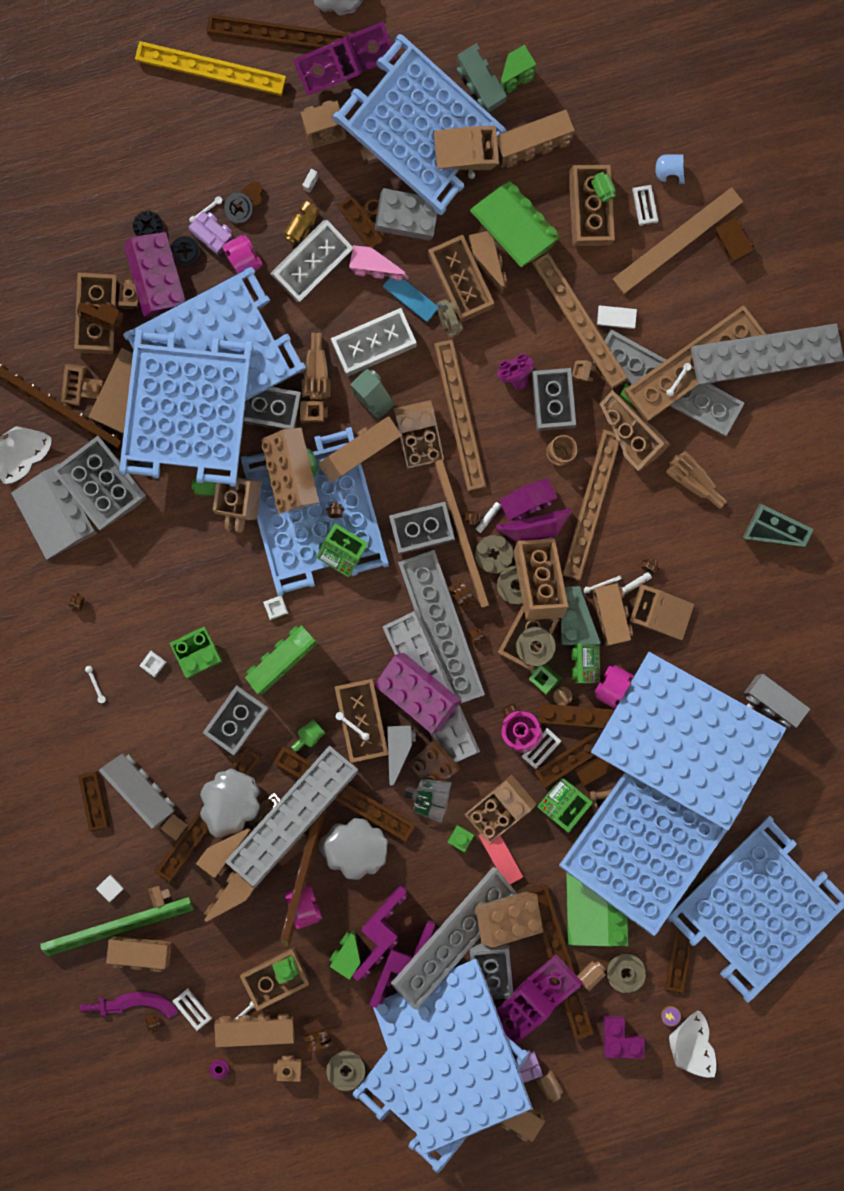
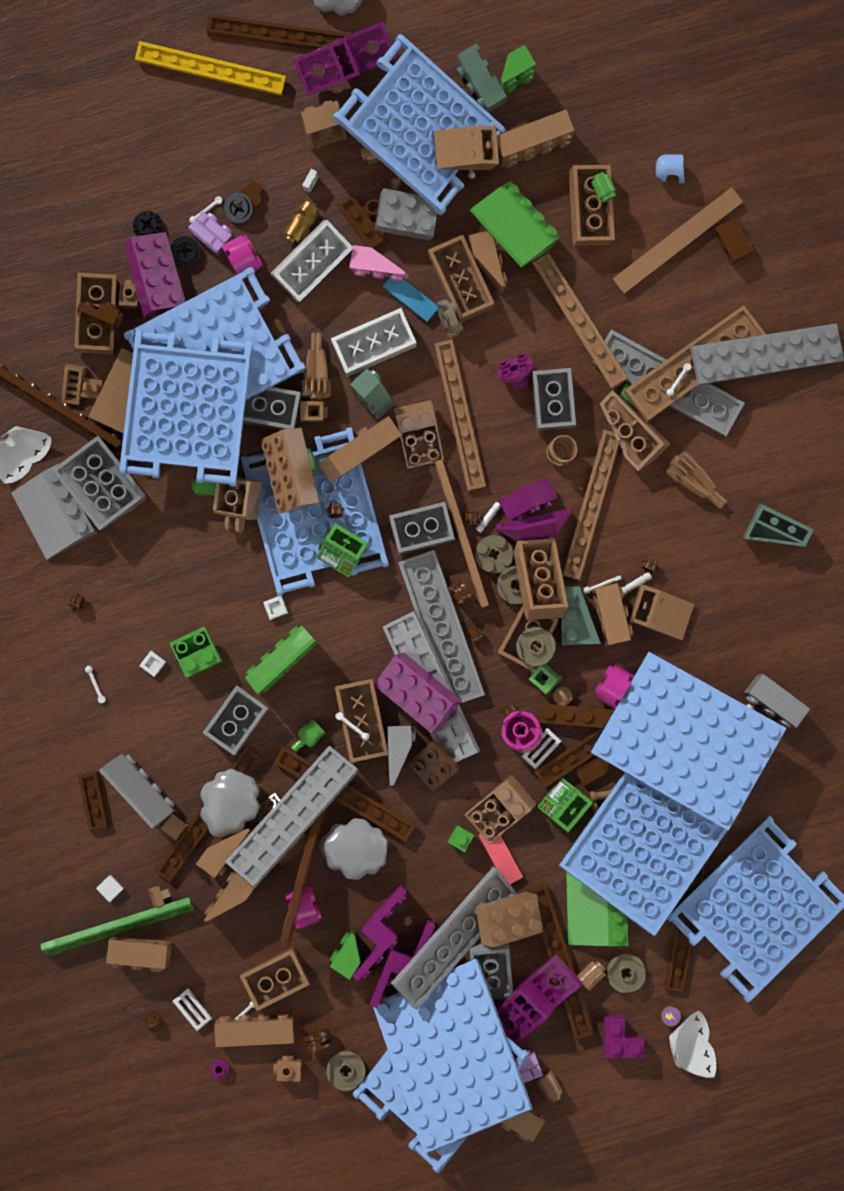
magenta sword [80,992,178,1018] -> none
bright green brick [272,956,299,984] -> none
clear torso [404,779,452,823] -> none
bright green slope [571,644,600,684] -> none
medium nougat tile [572,360,596,381] -> none
white tile [597,306,637,329] -> none
white tile [632,185,658,226] -> none

